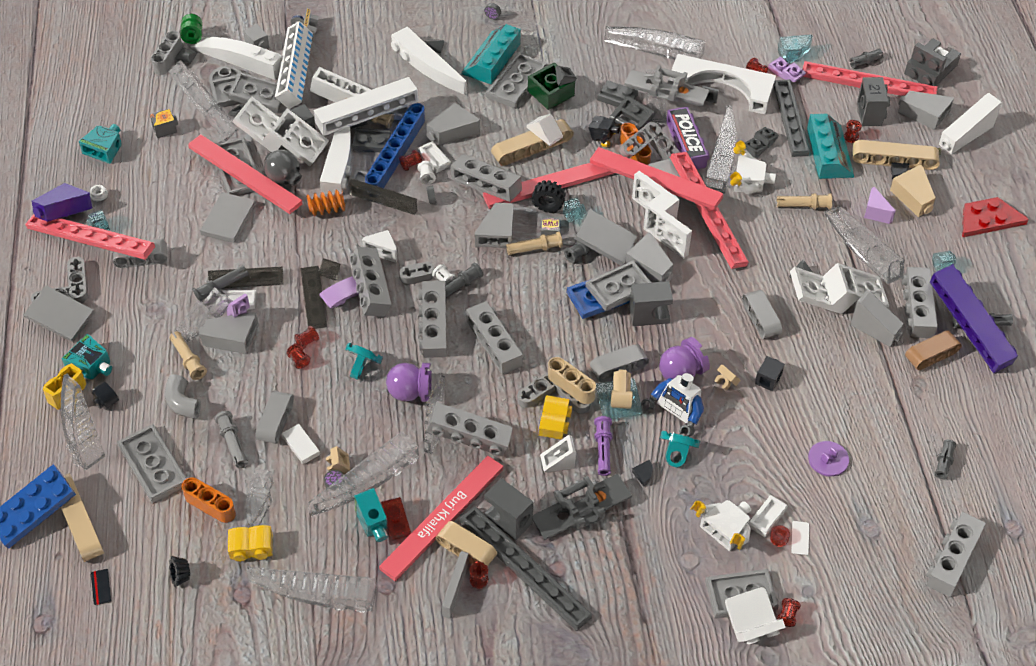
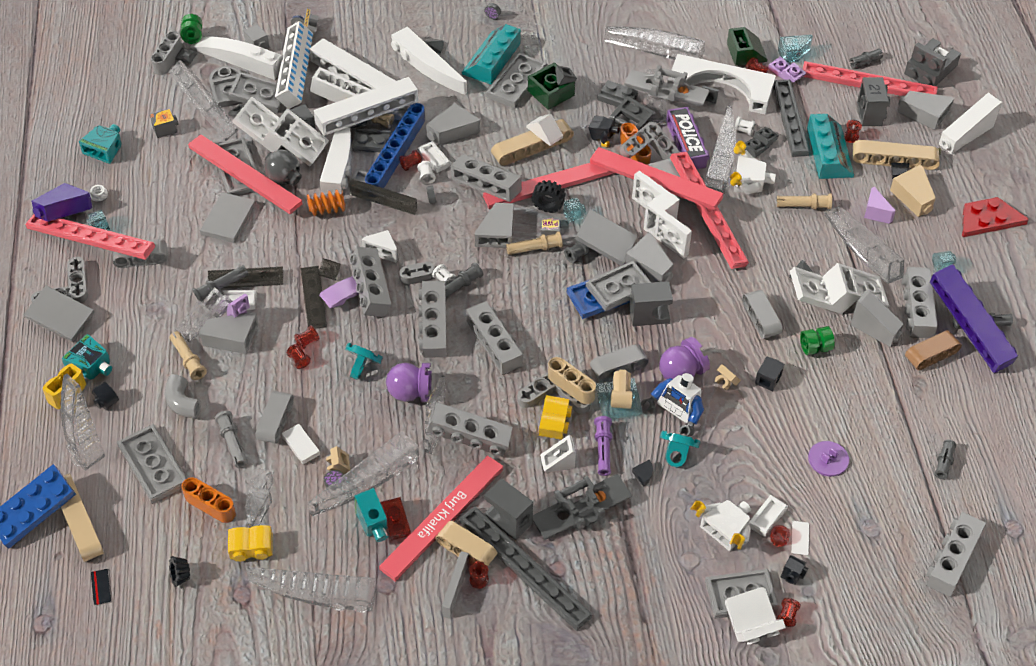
none -> white brick [309,39,396,90]
none -> slope [727,27,768,66]
none -> white bush [734,116,755,136]
none -> black plate [780,555,809,585]
none -> green wheel [800,326,835,355]

